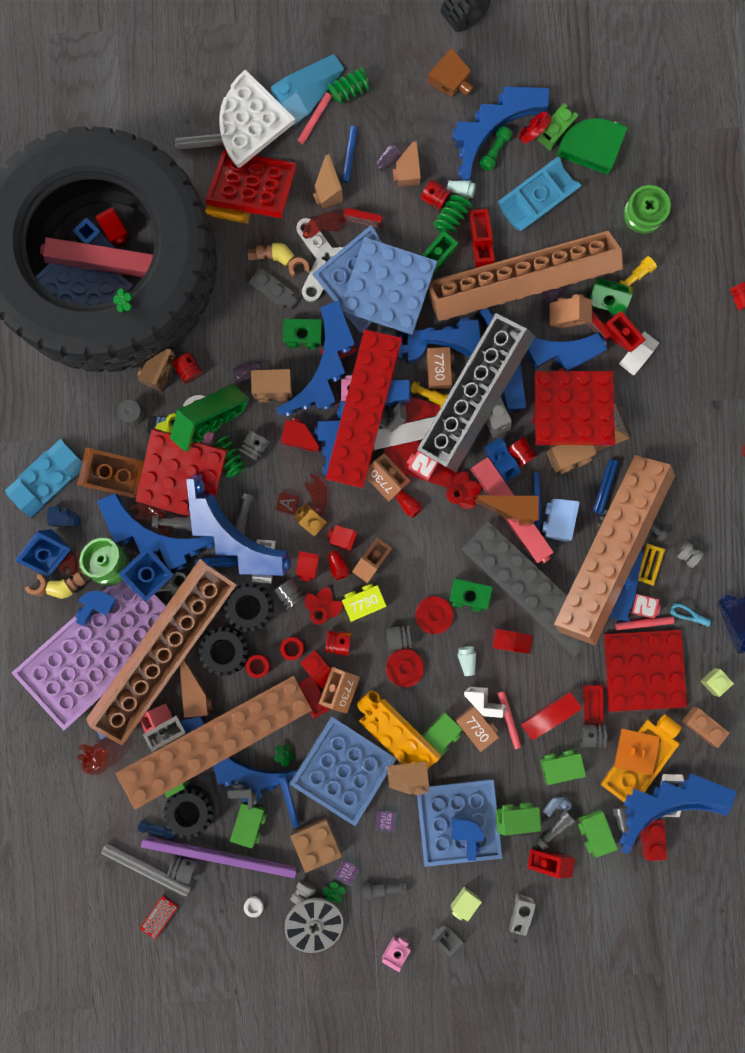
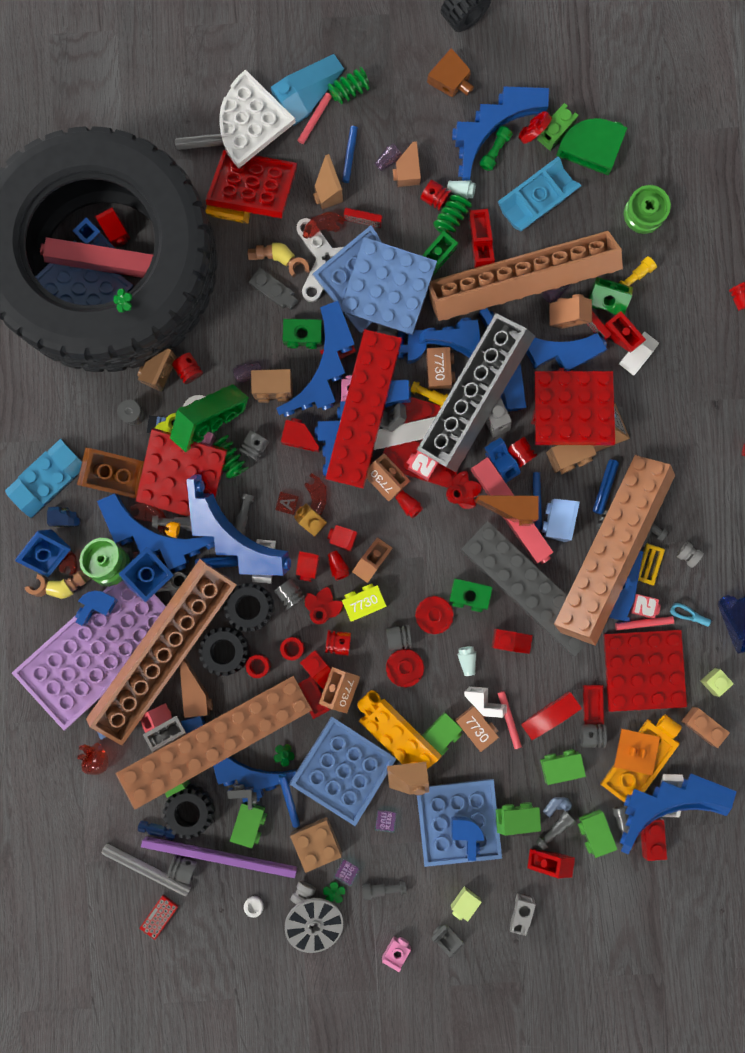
none -> light orange hinge [165,522,180,538]

